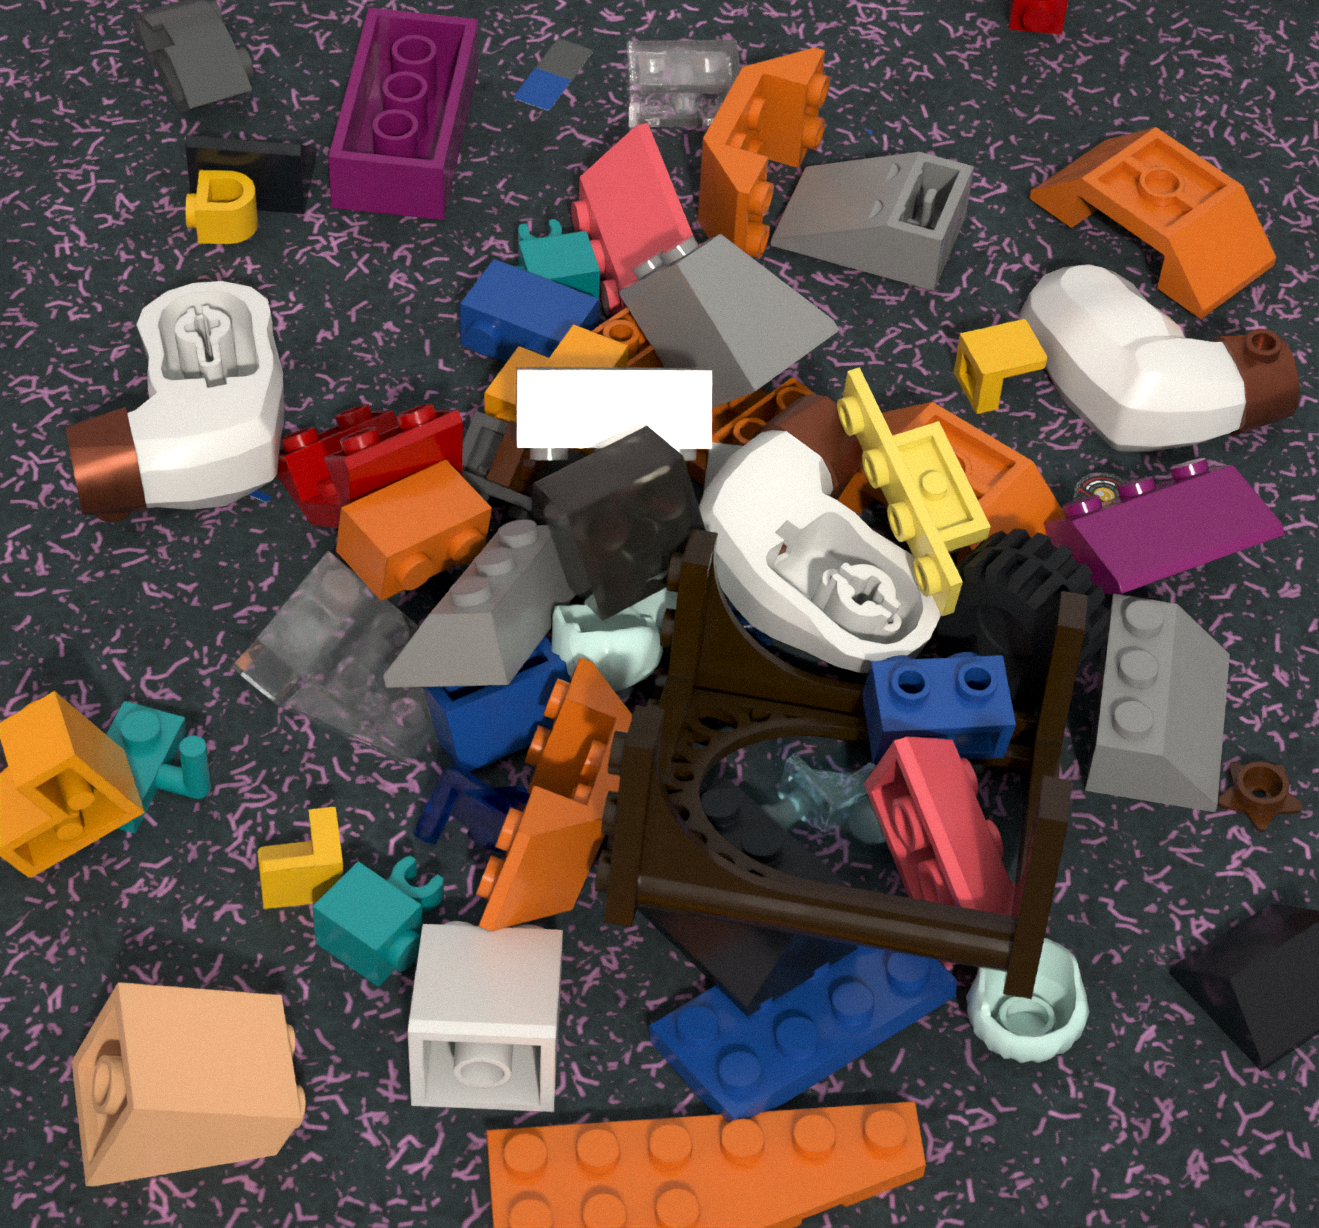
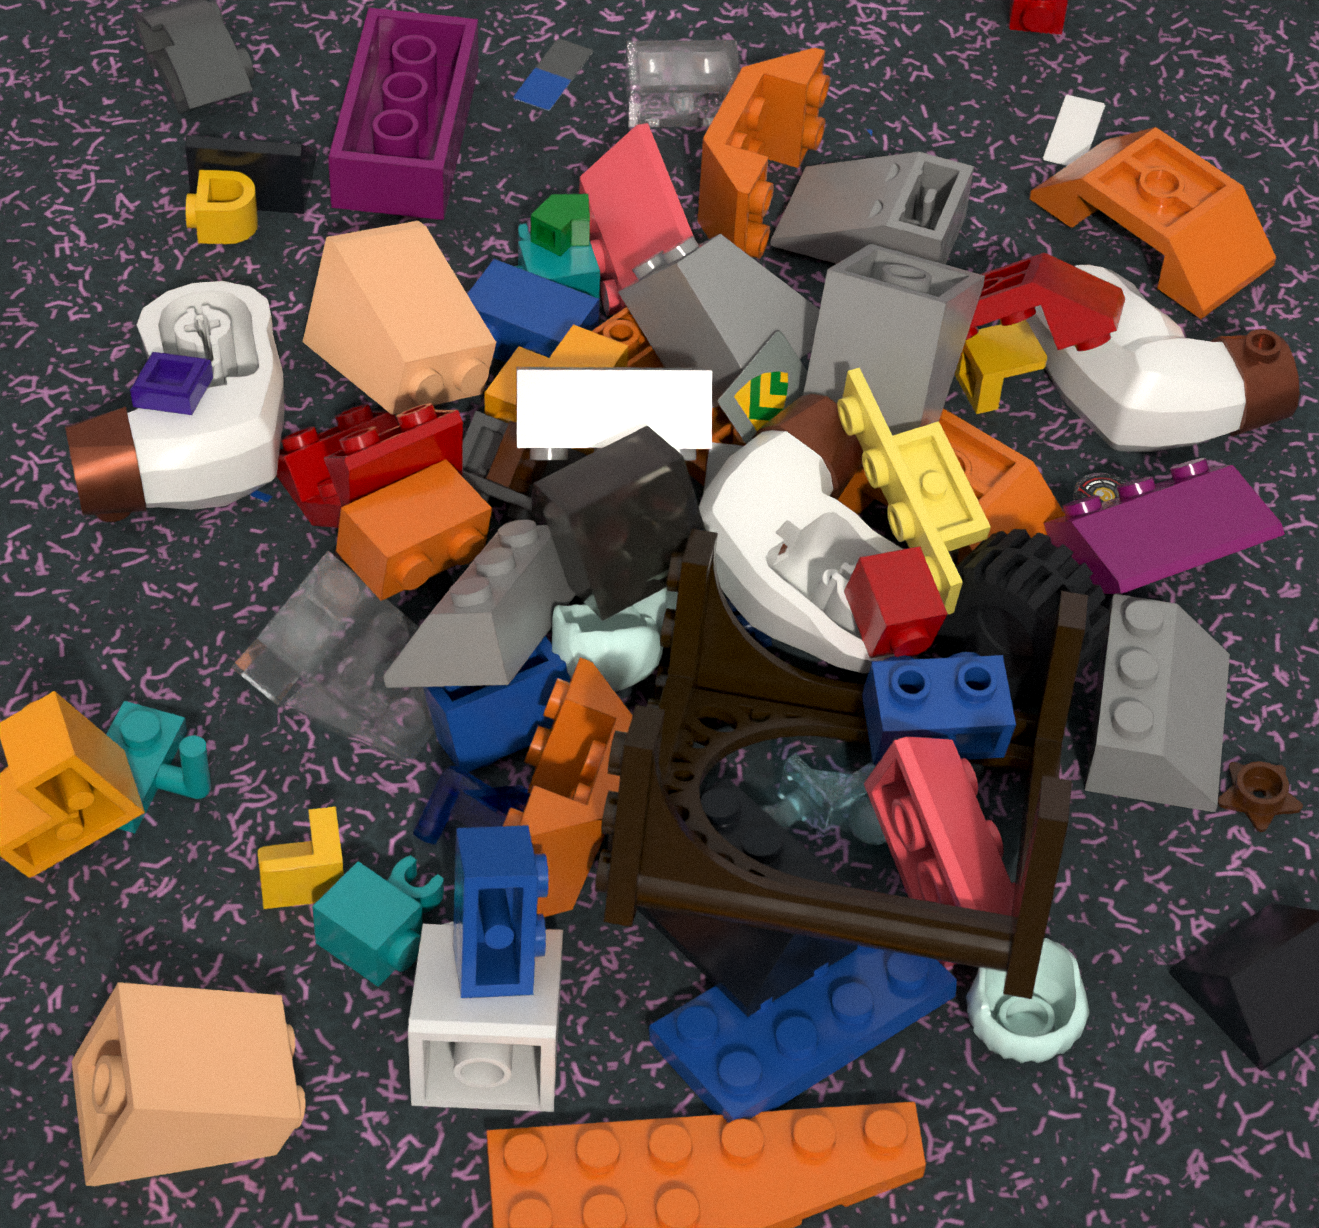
none -> dark purple tile [130,352,214,415]
none -> light nougat slope [303,221,496,415]
none -> blue brick [453,825,548,998]
none -> green piece [531,194,590,257]
none -> sticker [717,331,808,444]
none -> light grey slope [803,244,985,436]
none -> red brick [844,546,948,659]
none -> red slope [966,252,1126,351]
none -> white sticker [1043,95,1105,166]

